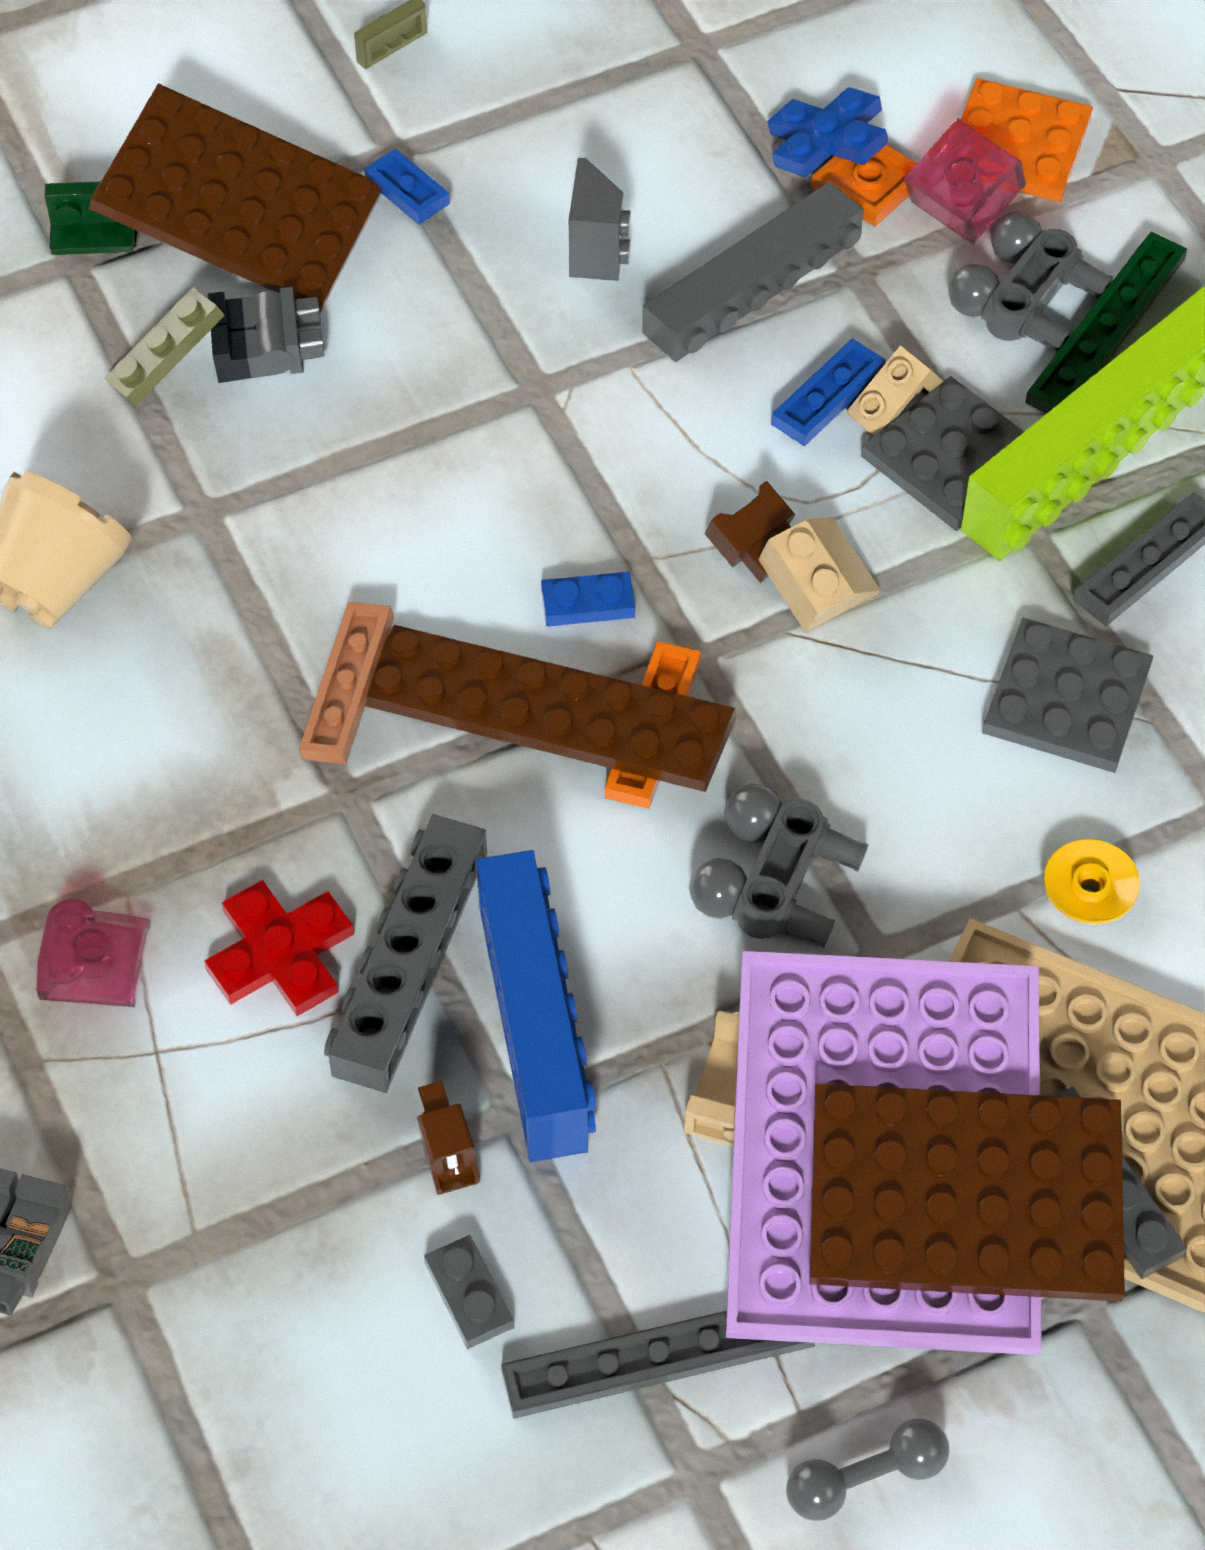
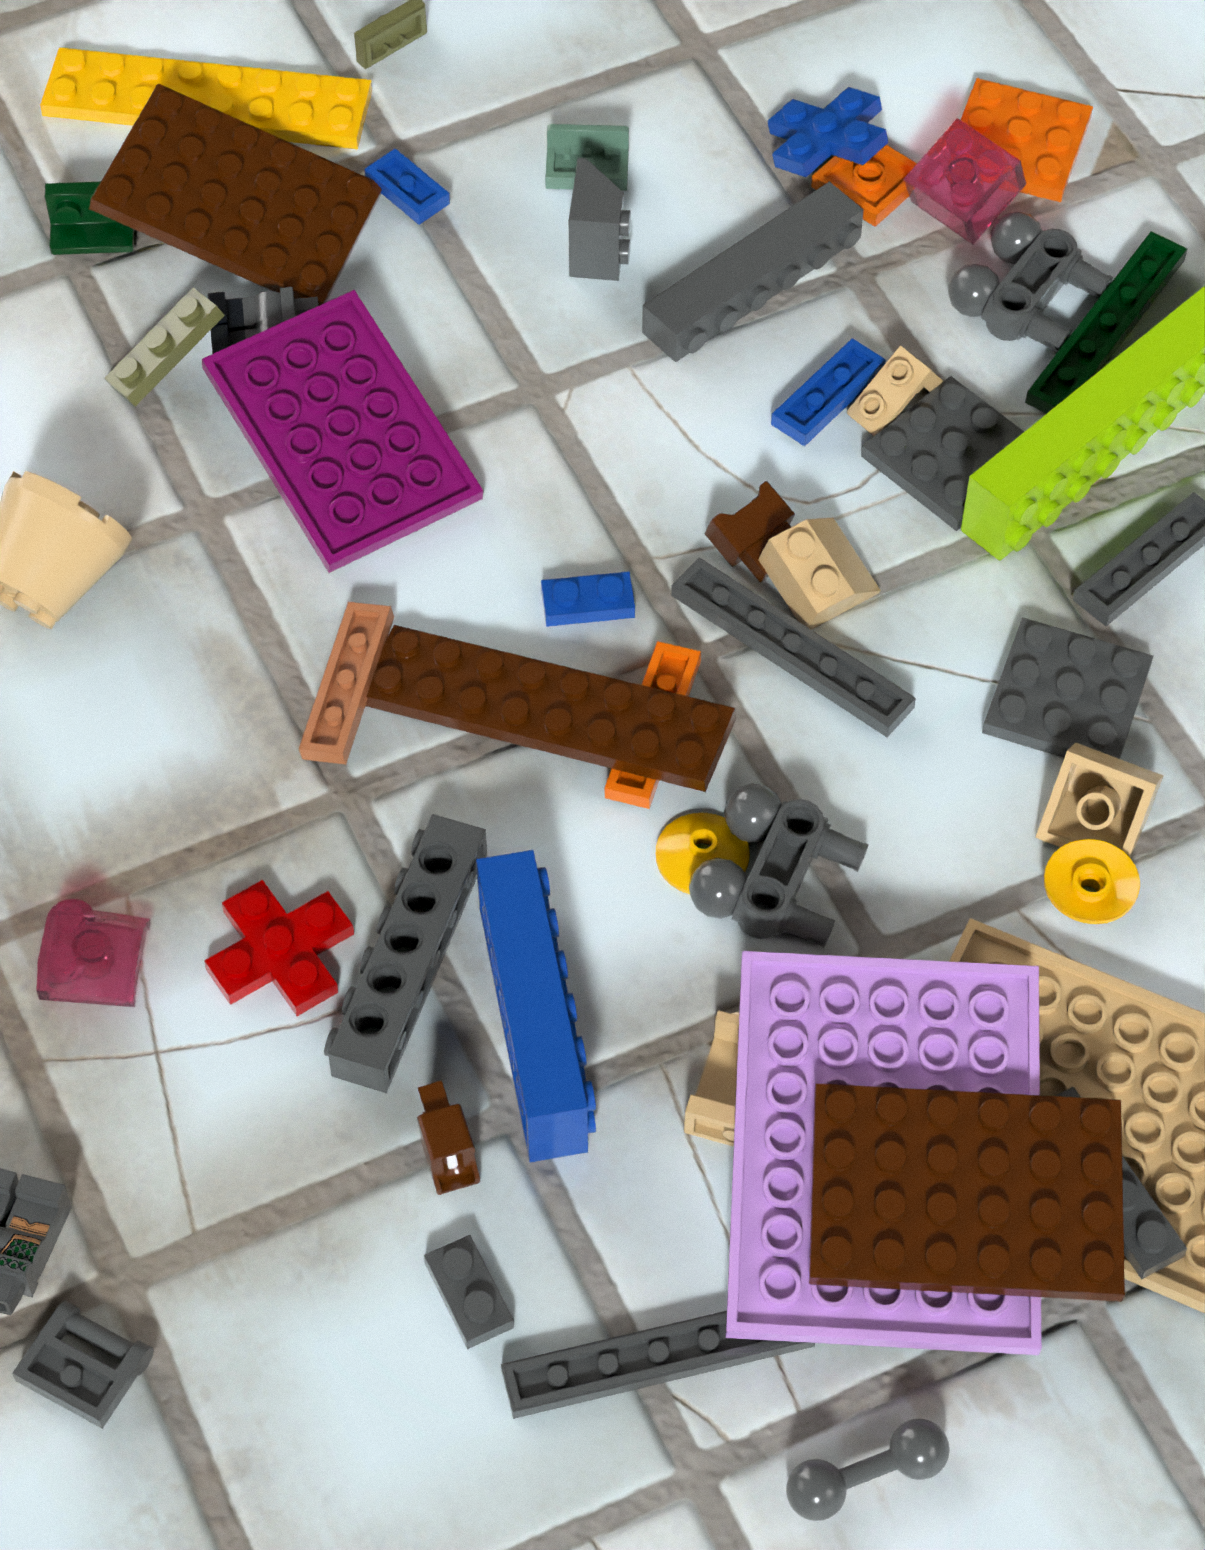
none -> dark grey plate [12,1301,154,1429]
none -> yellow plate [40,47,372,149]
none -> magenta plate [202,290,484,573]
none -> sand green bracket [545,124,629,191]
none -> yellow dish [655,812,750,894]
none -> dark grey plate [671,557,916,737]
none -> tan slope [1035,743,1164,858]

